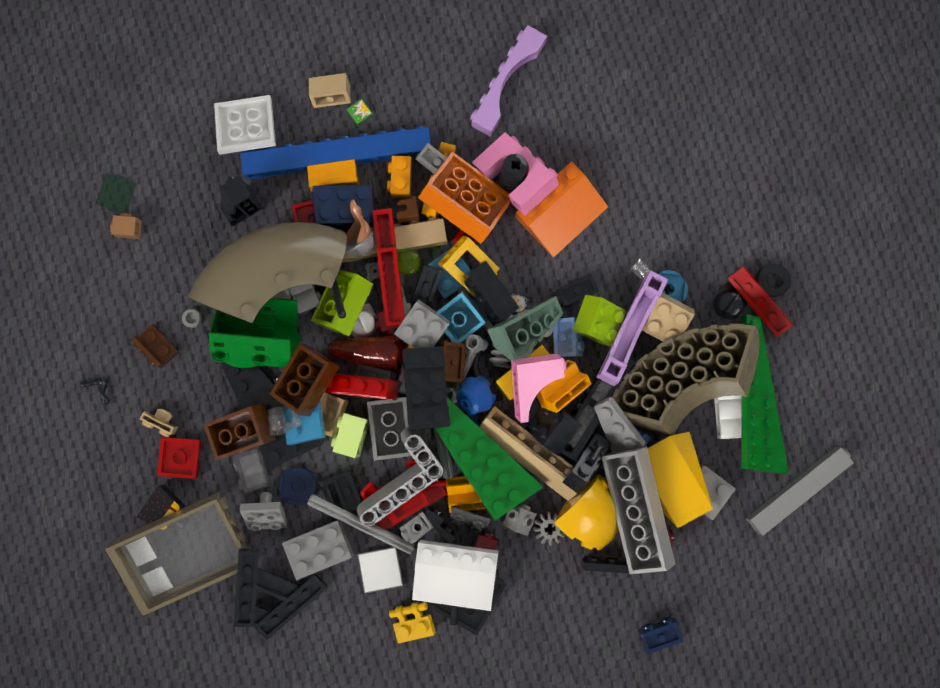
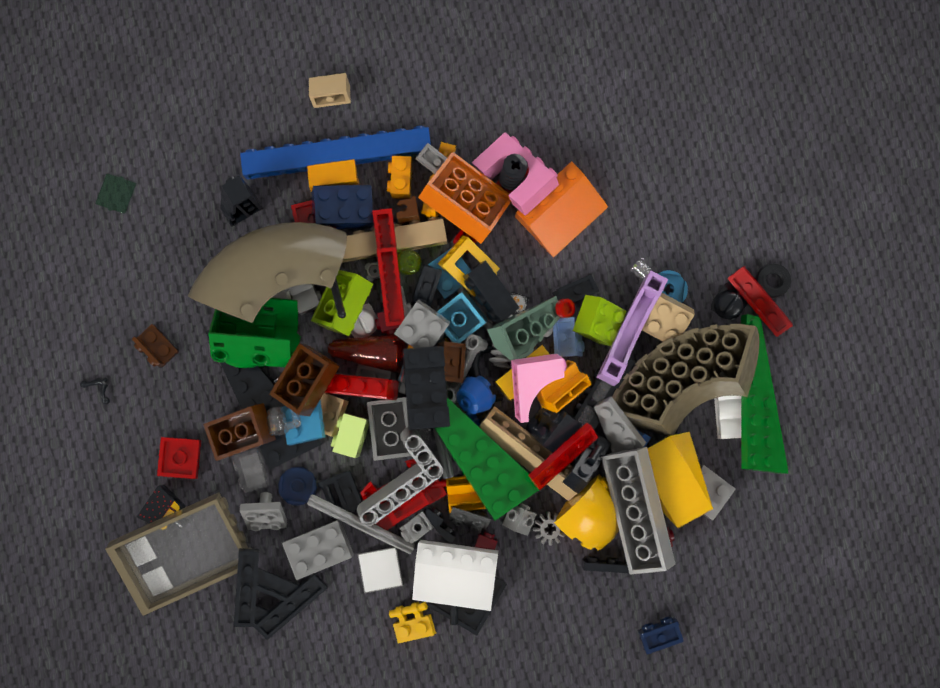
medium nougat brick [110,213,142,239] -> none
tan piece [140,409,178,437] -> none
light grey tile [182,309,202,328] -> none
white plate [214,95,276,155] -> none
piece [345,199,374,257] -> none
tile [346,99,373,126] -> none
lavender arch [470,25,547,137] -> none
light grey brick [746,447,854,536] -> none
none -> red plate [528,423,598,490]
none -> red tile [555,298,575,318]

